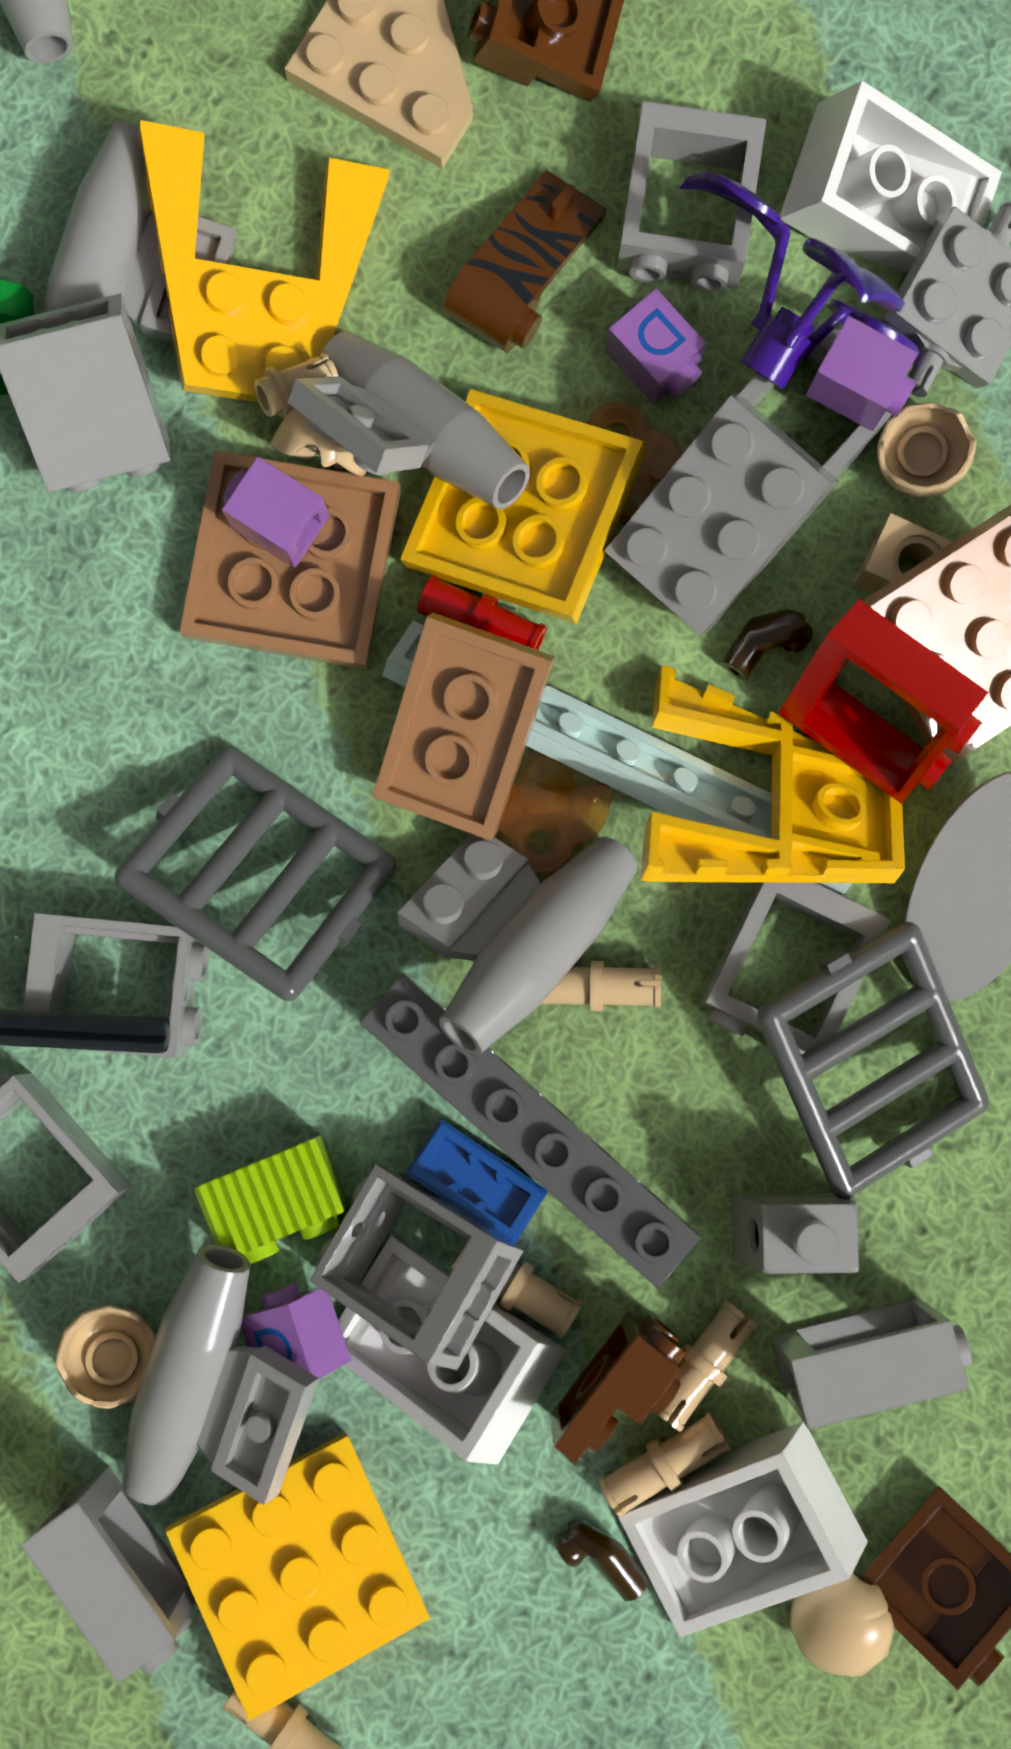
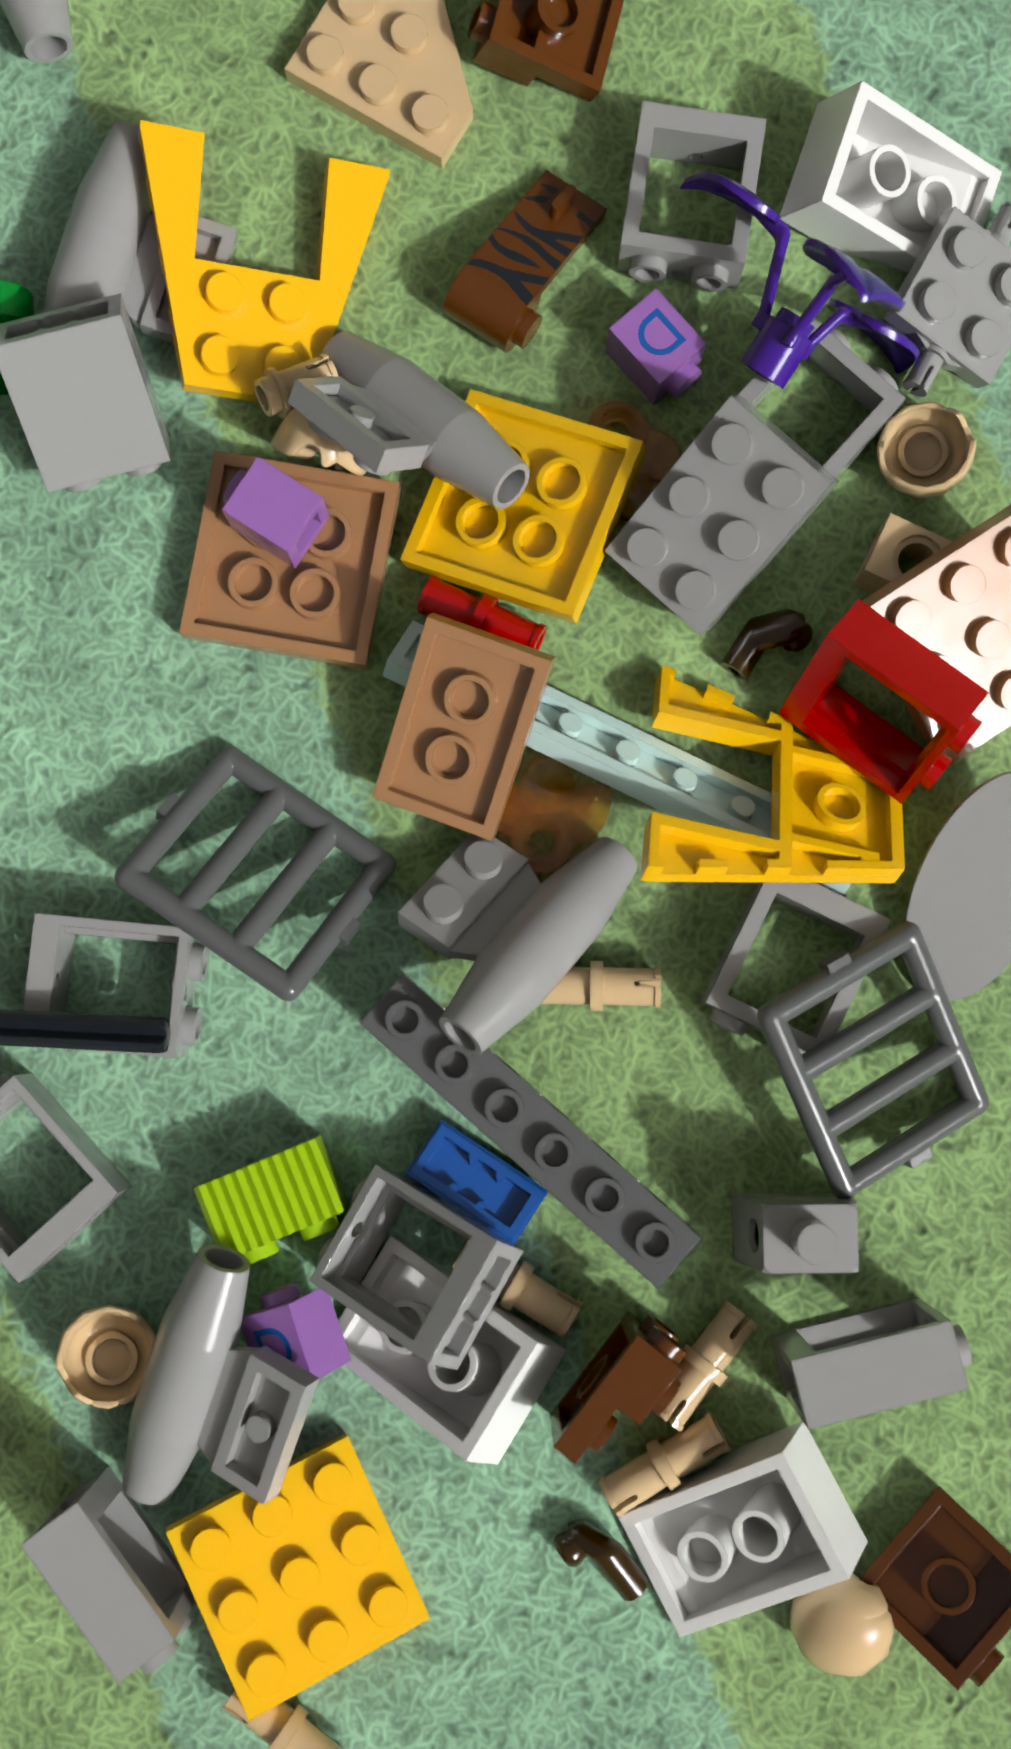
medium lavender brick [806,316,918,431] -> none

